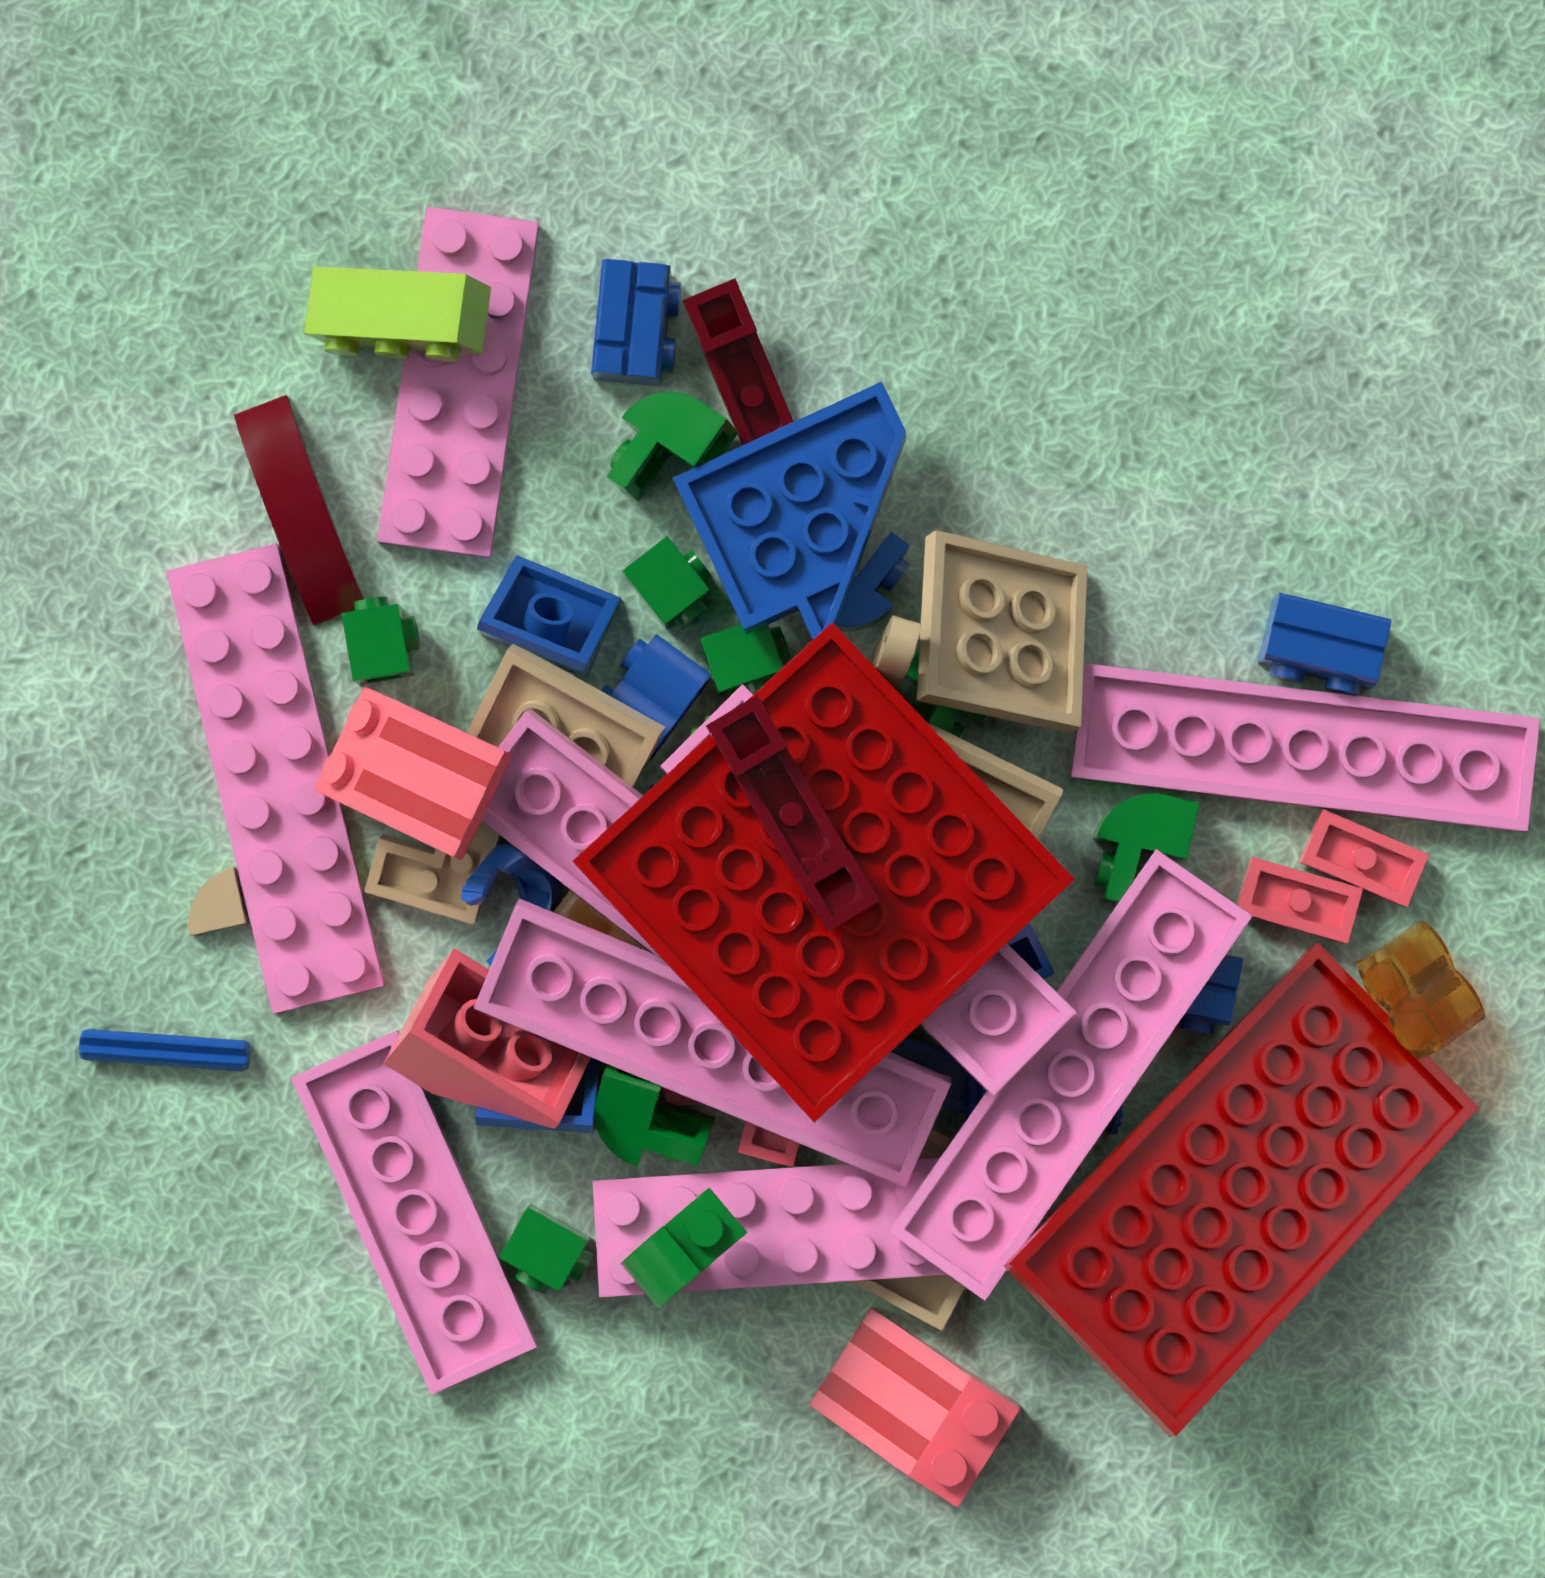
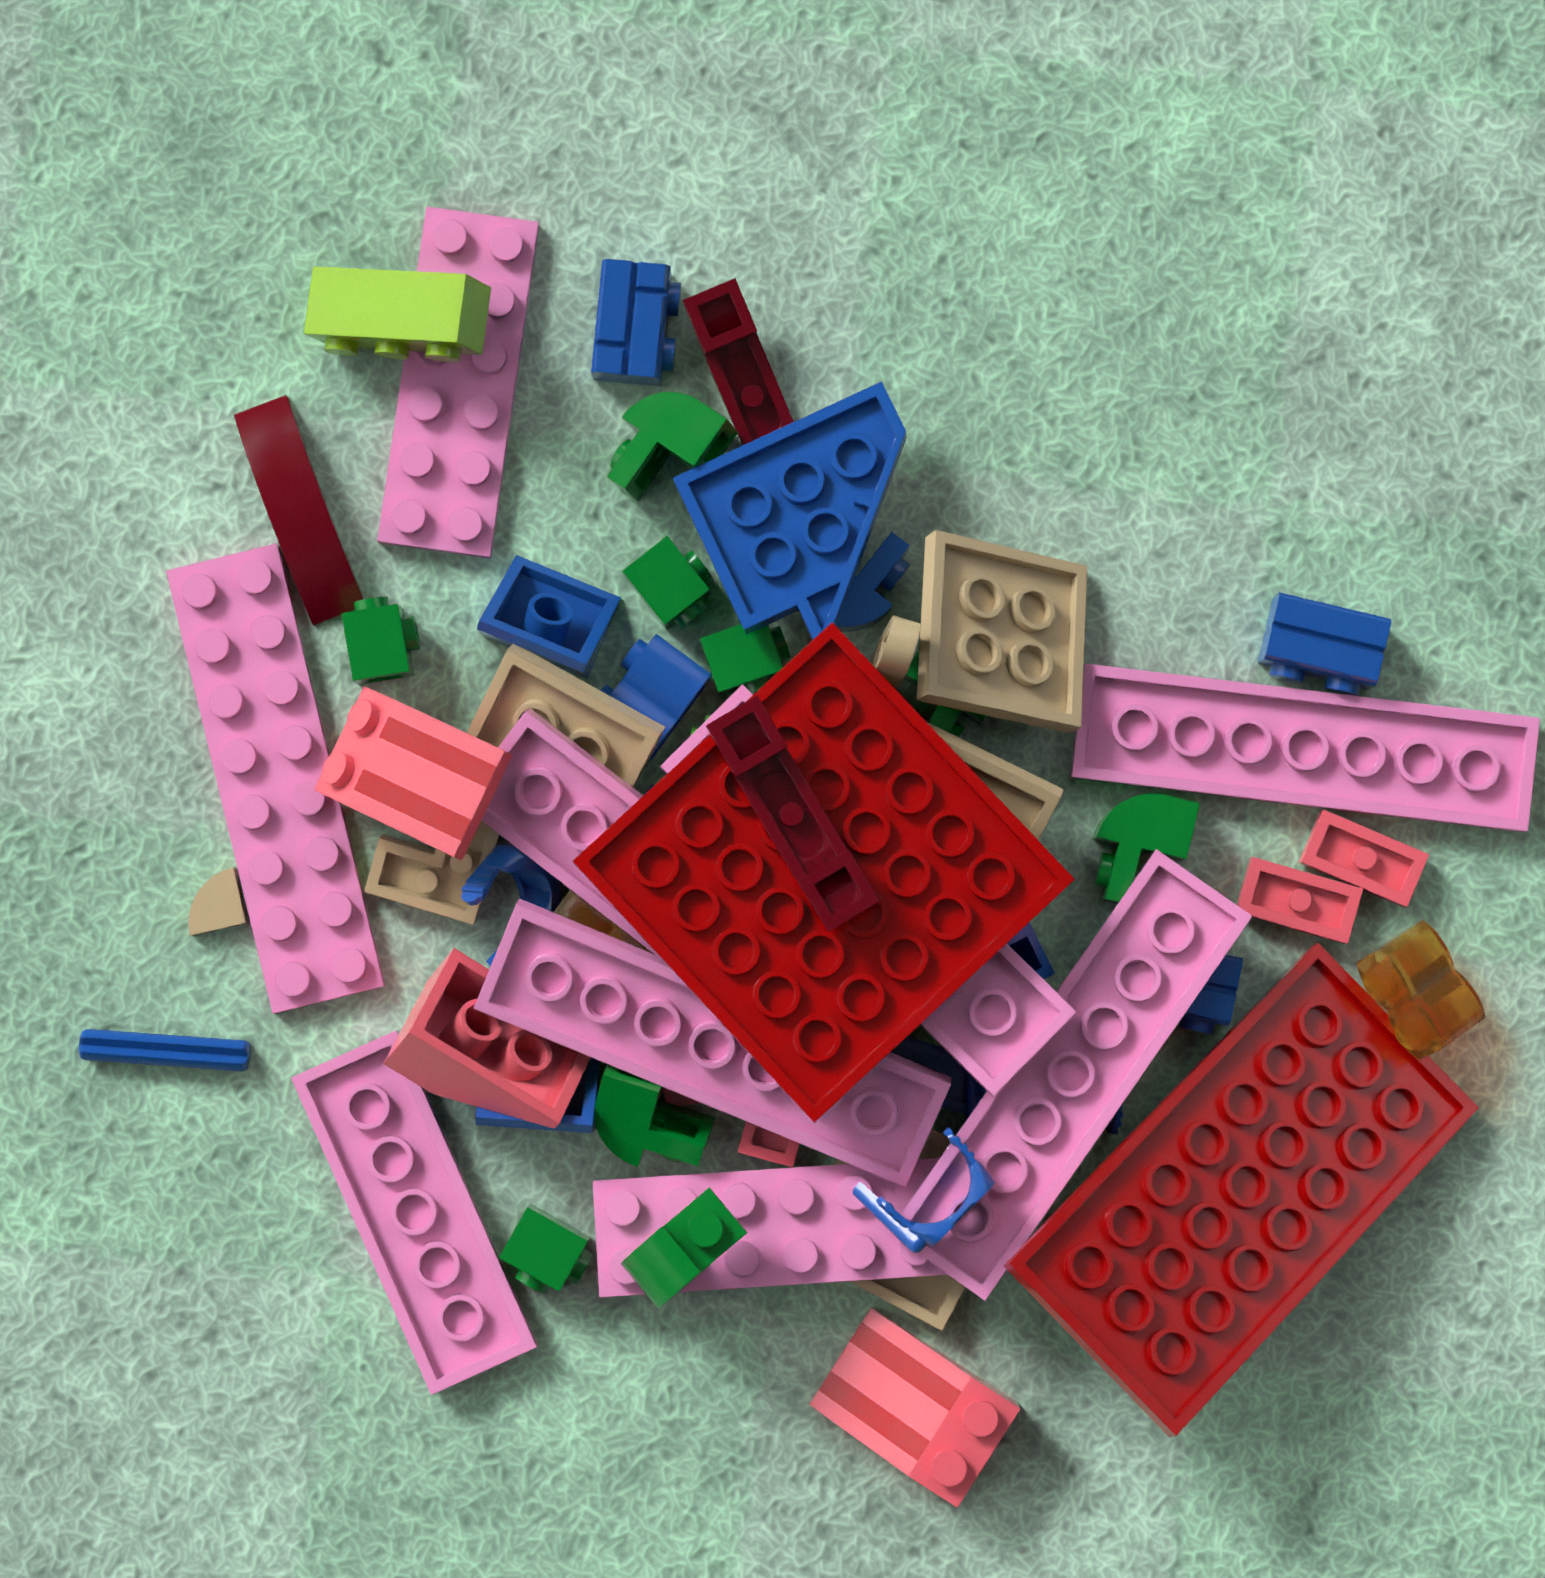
none -> blue helmet [852,1128,996,1253]

